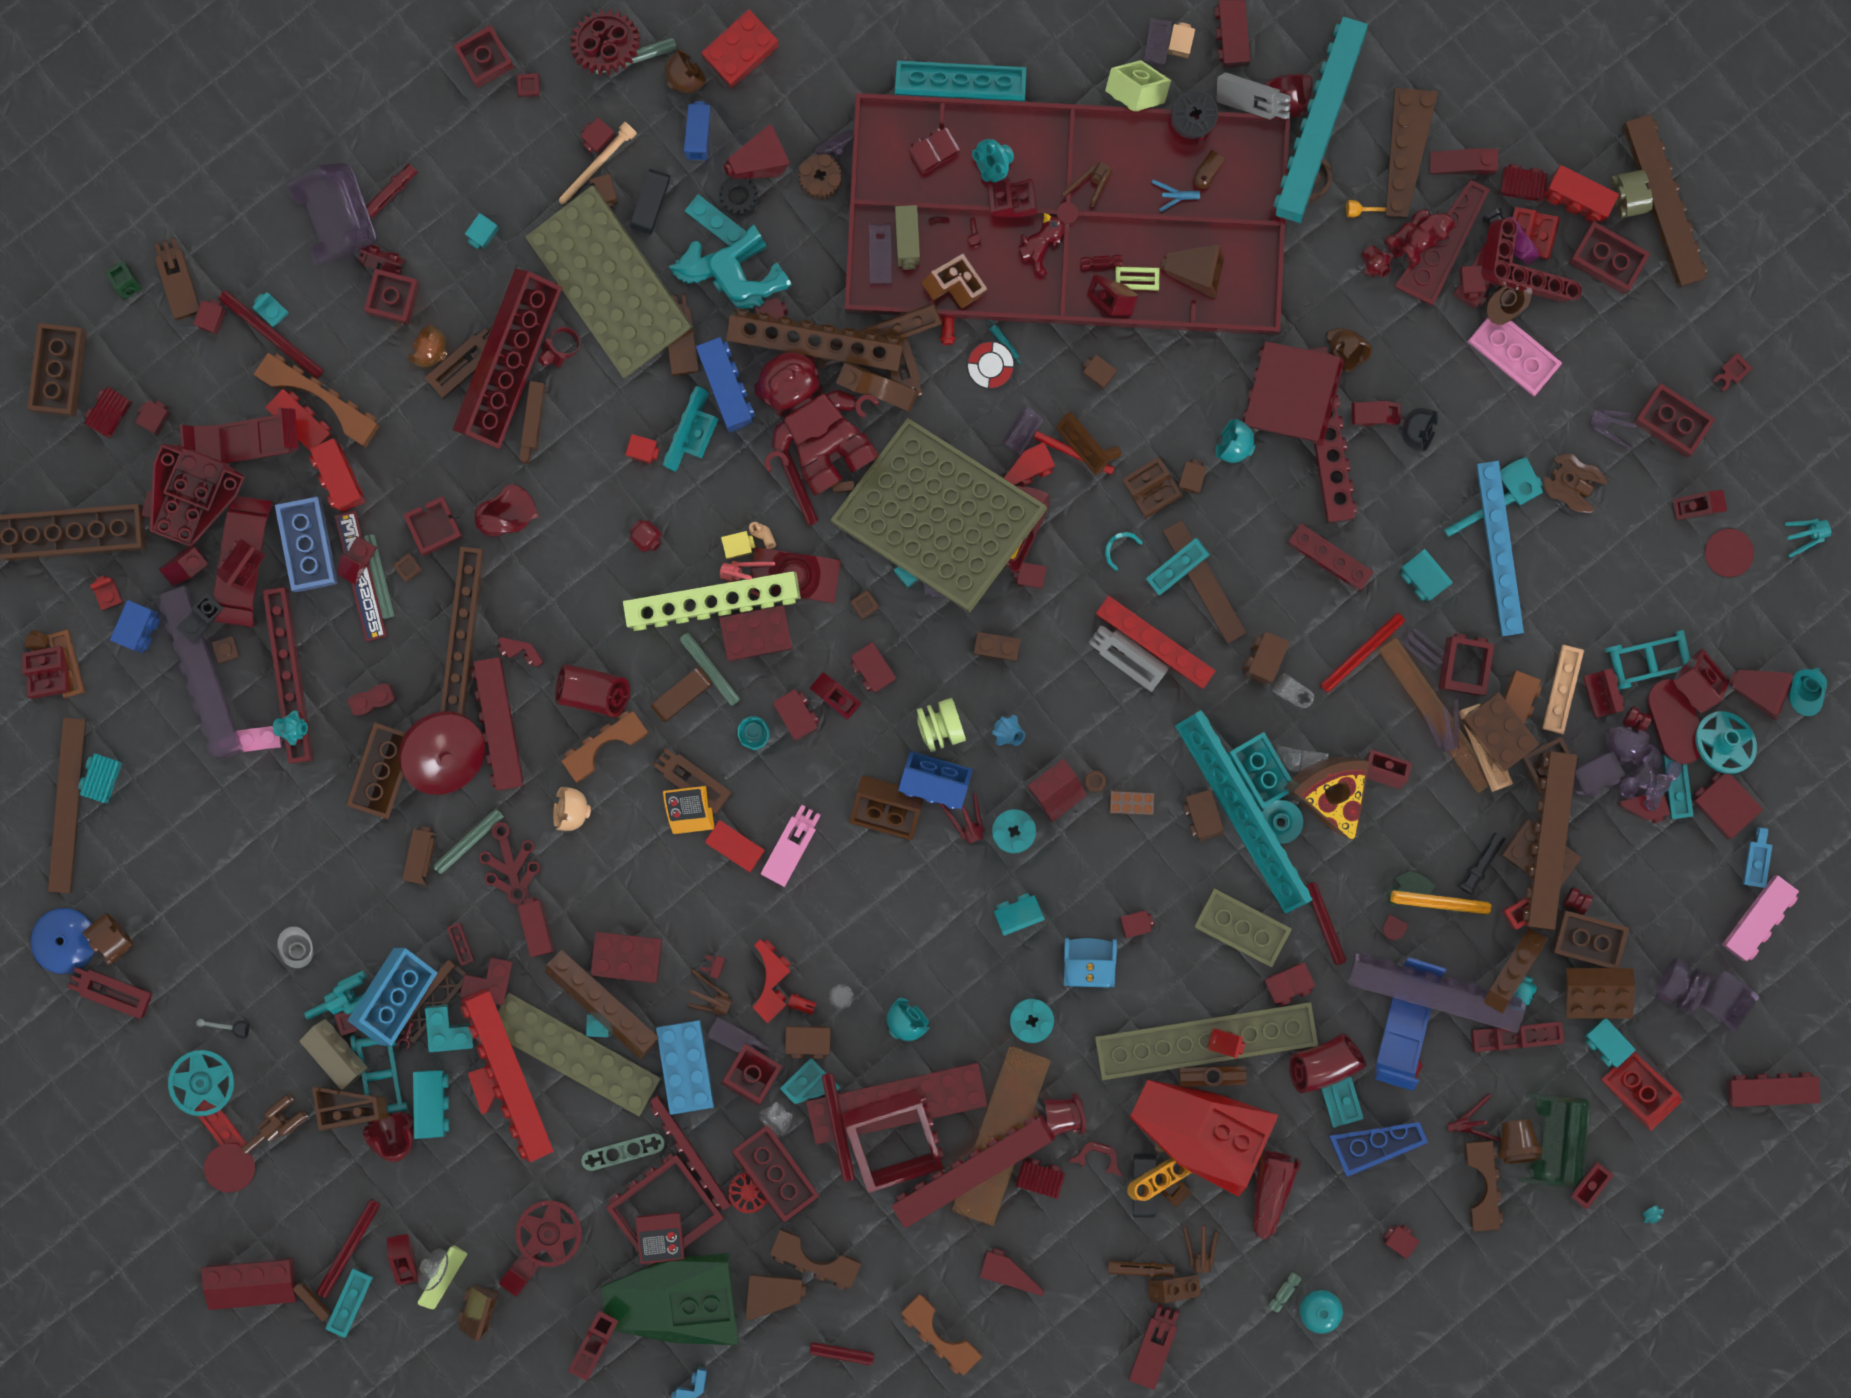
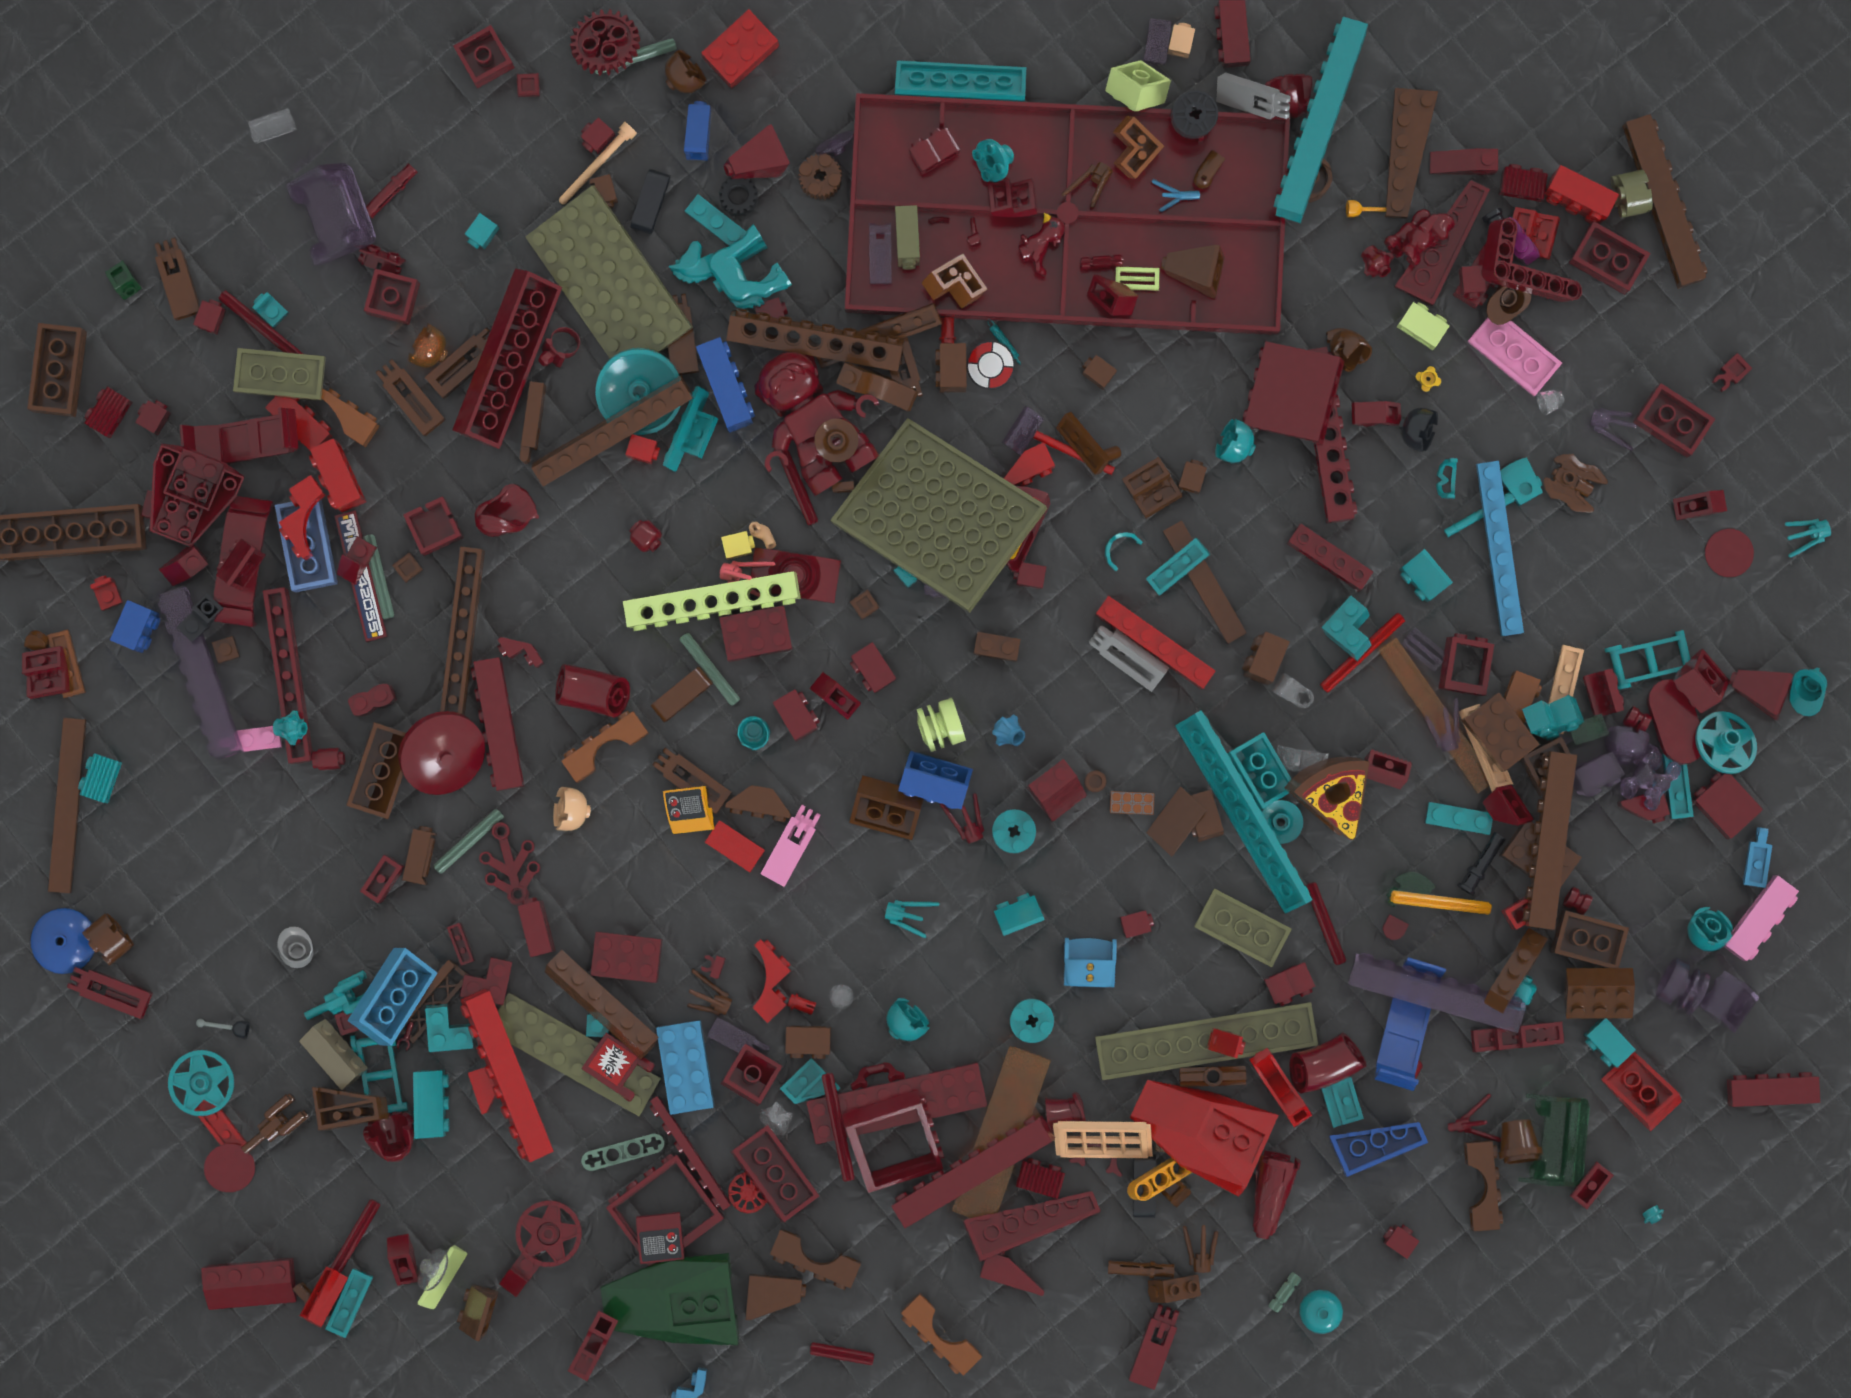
none -> olive plate [233,348,326,401]
none -> clear panel [248,108,297,144]
none -> red arch [279,475,326,560]
none -> red piece [299,1267,348,1328]
none -> dark red brick [312,747,345,770]
none -> dark red brick [360,855,405,903]
none -> reddish brown hinge [375,359,446,437]
none -> reddish brown brick [531,375,693,486]
none -> flag [581,1033,654,1102]
none -> teal dish [595,348,680,435]
none -> reddish brown slope [725,785,791,822]
none -> reddish brown dish [815,419,858,462]
none -> dark red helmet [851,1062,905,1091]
none -> teal plant [885,900,939,938]
none -> reddish brown brick [935,343,967,393]
none -> dark red wing [963,1191,1101,1262]
none -> light nougat piece [1053,1121,1153,1158]
none -> dark orange brick [1113,116,1164,179]
none -> reddish brown sticker [1146,786,1207,857]
none -> red arch [1249,1048,1312,1127]
none -> teal brick [1322,596,1372,661]
none -> yellowish green brick [1397,302,1449,350]
none -> yellow plate [1416,366,1441,392]
none -> teal plate [1425,802,1493,835]
none -> teal helmet [1436,458,1458,499]
none -> dark red slope [1482,784,1534,826]
none -> teal brick [1522,695,1585,740]
none -> clear hat [1536,389,1564,415]
none -> clear green brick [1571,714,1609,745]
none -> teal cylinder [1687,907,1733,952]

